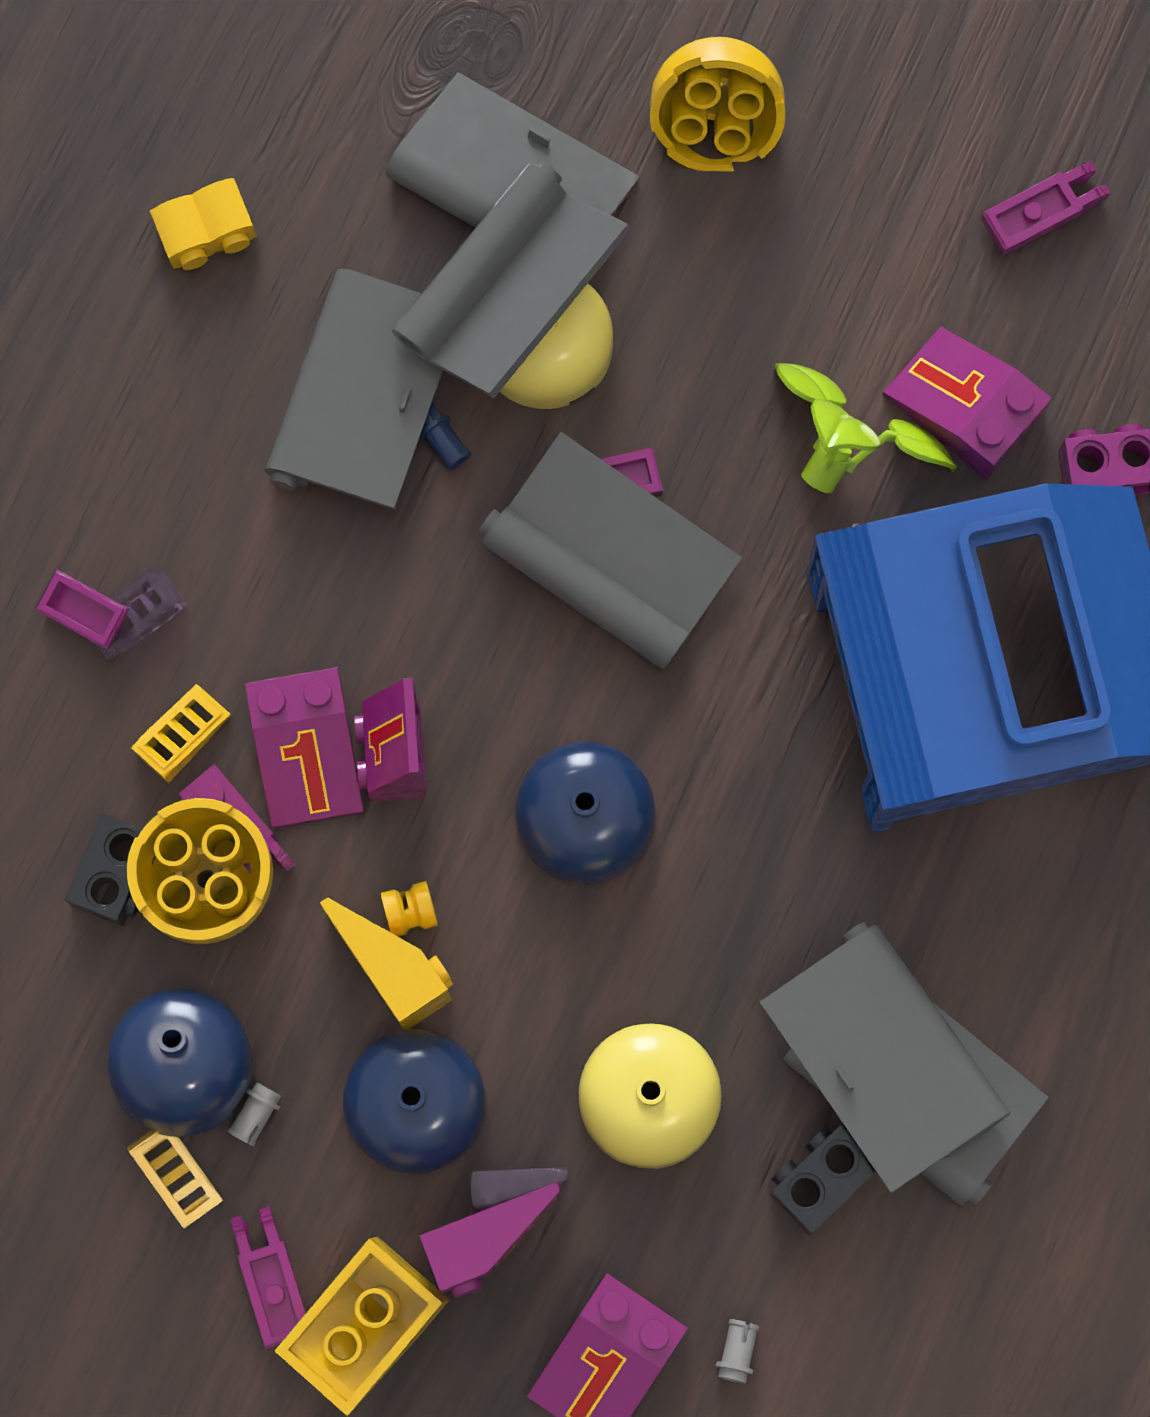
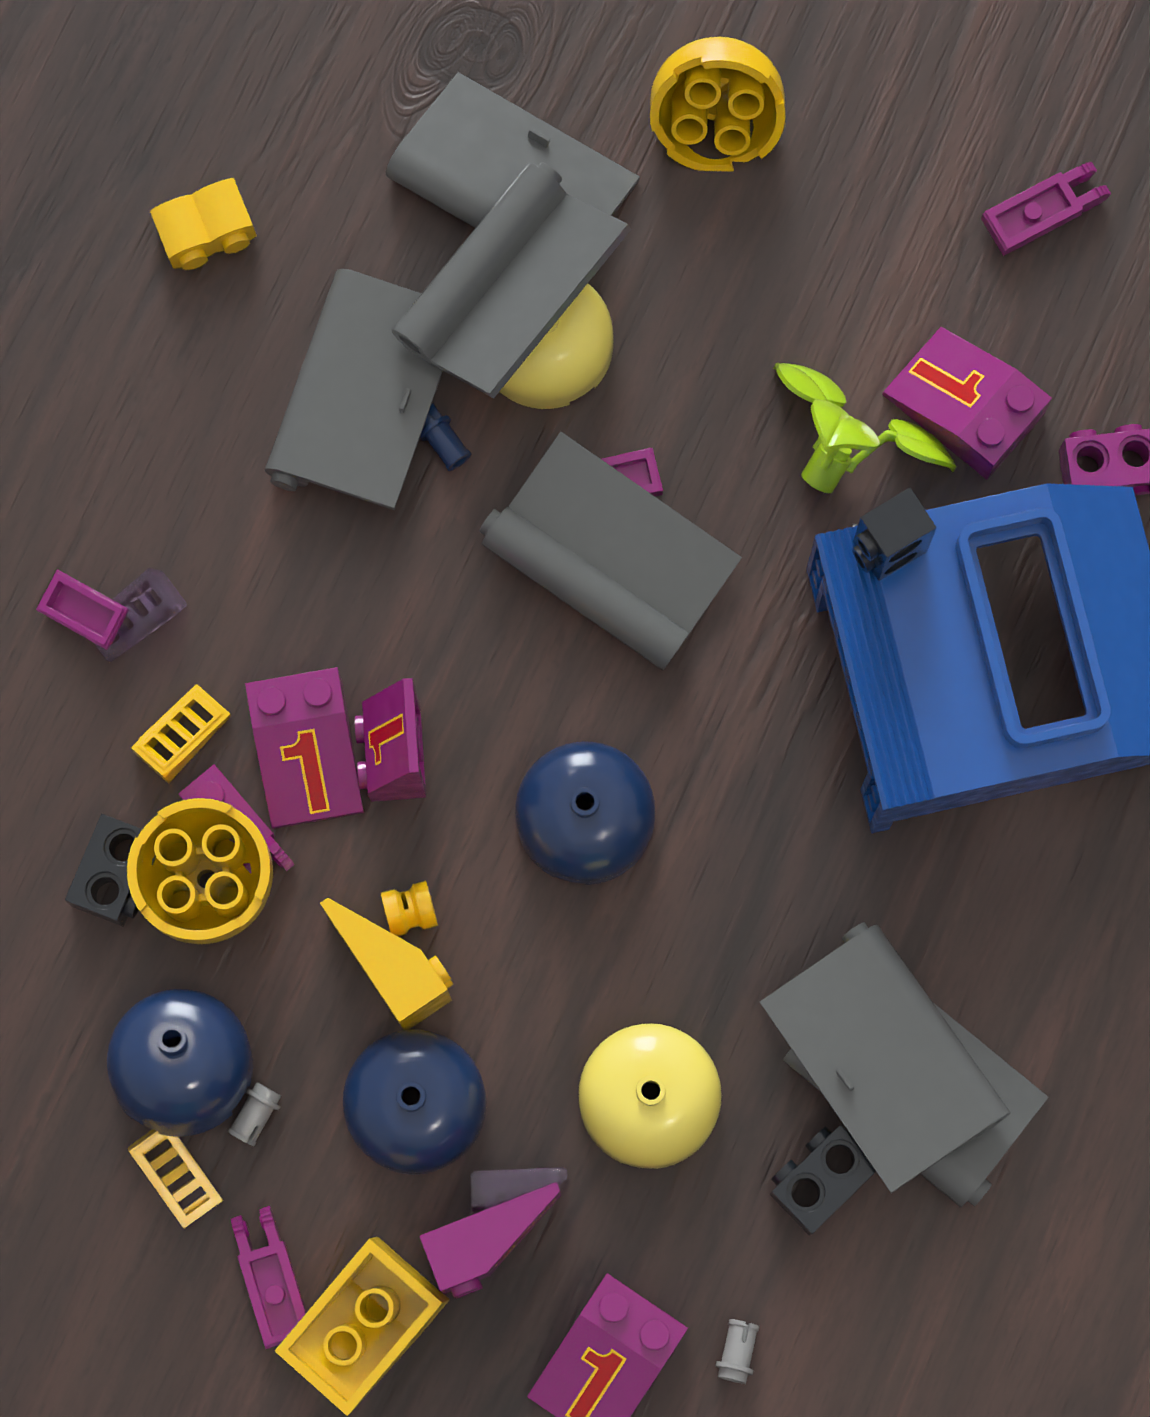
none -> black brick [852,487,937,581]

